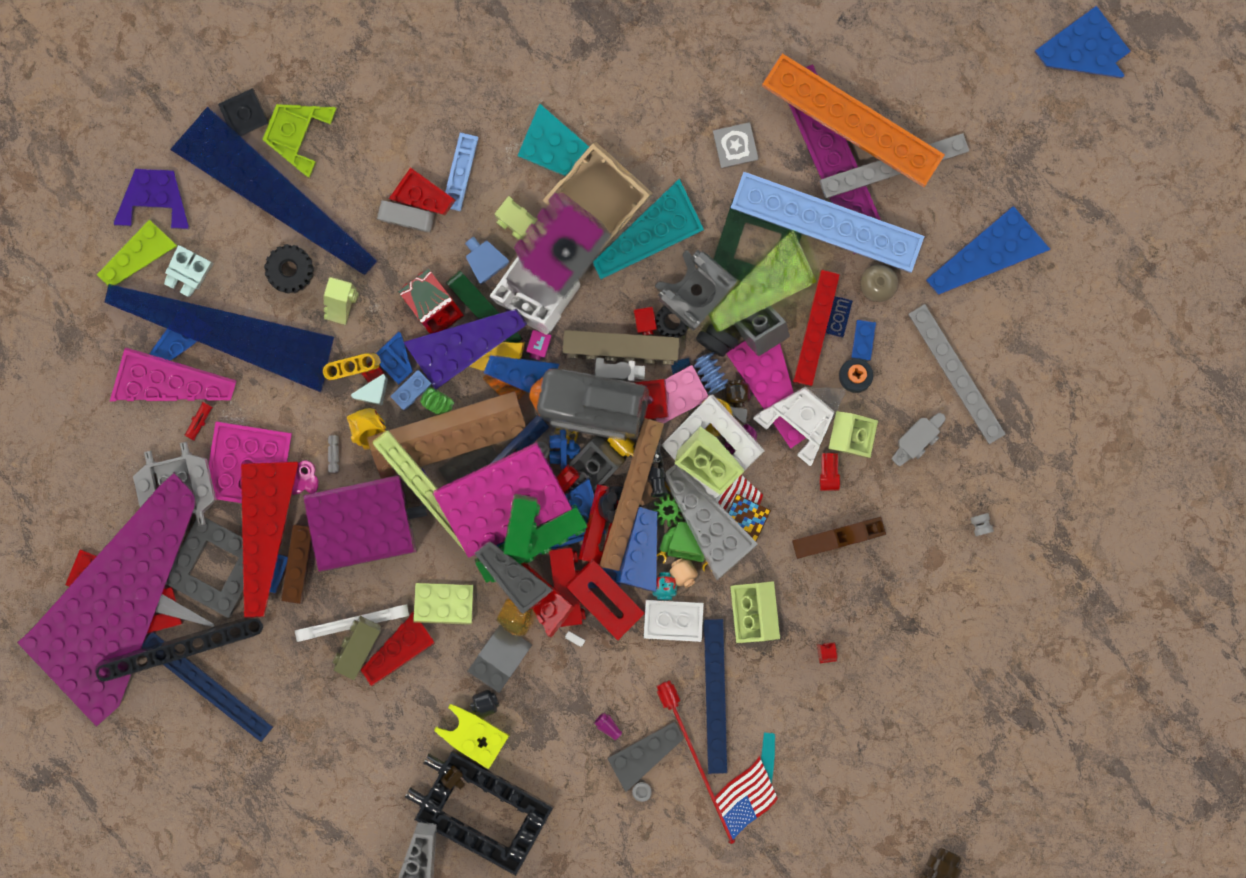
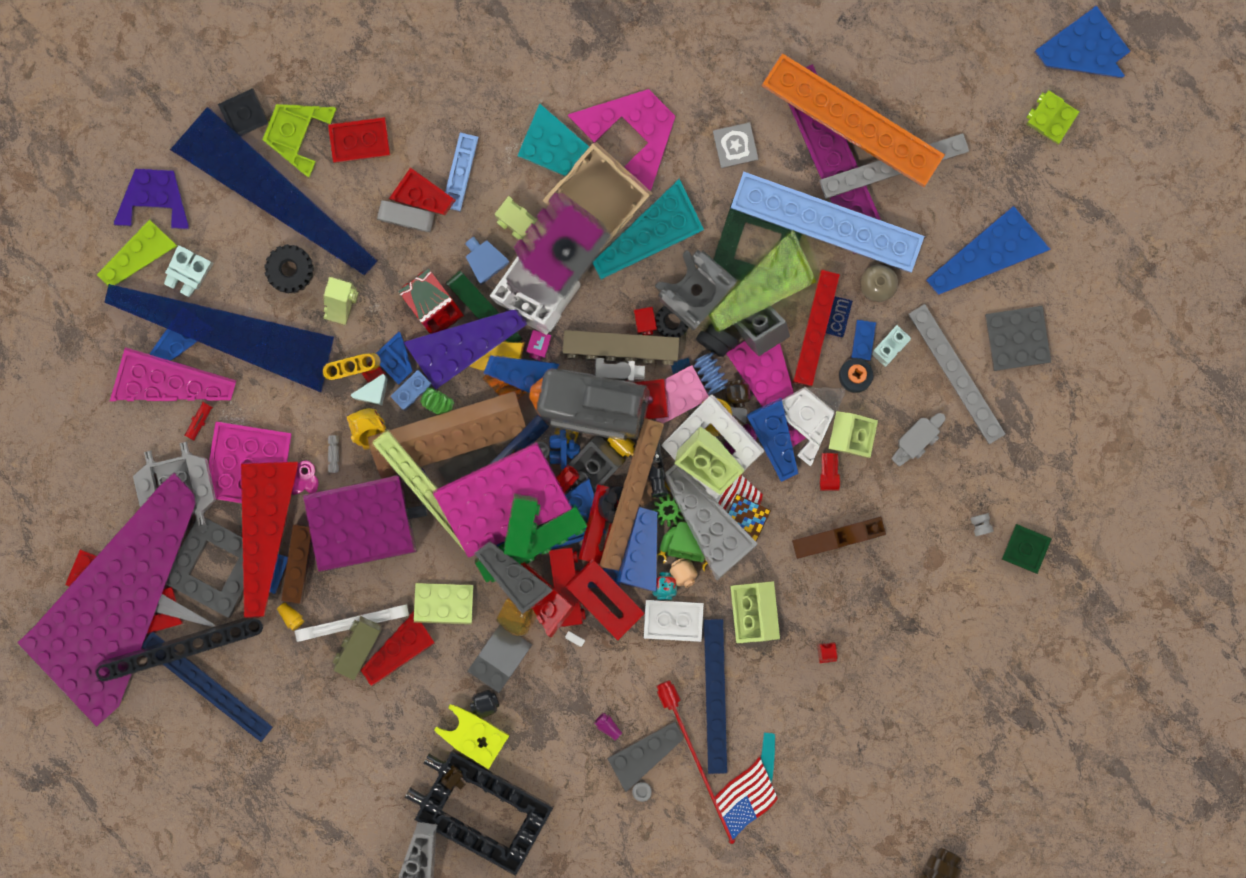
none -> yellow cone [277,602,304,631]
none -> red plate [328,117,390,163]
none -> dark pink wing [568,89,676,191]
none -> blue wing [747,398,798,482]
none -> light aqua hips [872,325,911,367]
none -> dark grey plate [985,306,1051,371]
none -> dark green plate [1001,524,1052,574]
none -> lime plate [1026,90,1080,144]

